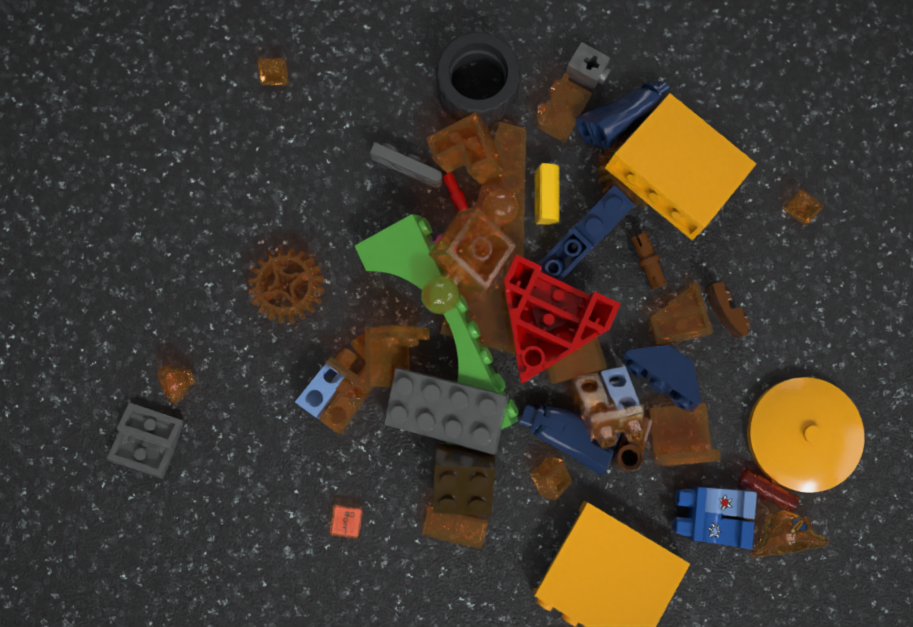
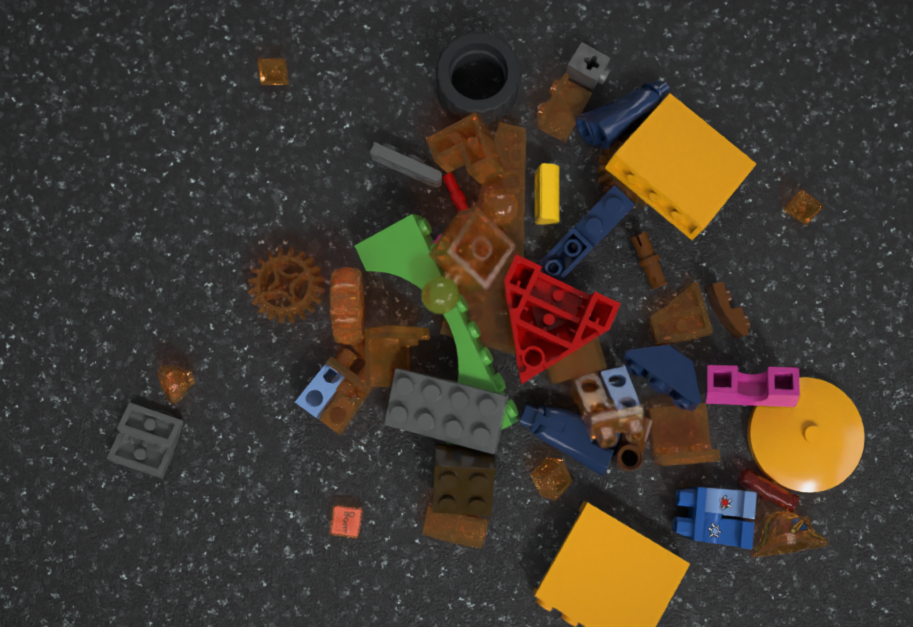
none -> clear orange gear [330,267,365,345]
none -> dark pink arch [706,365,800,407]

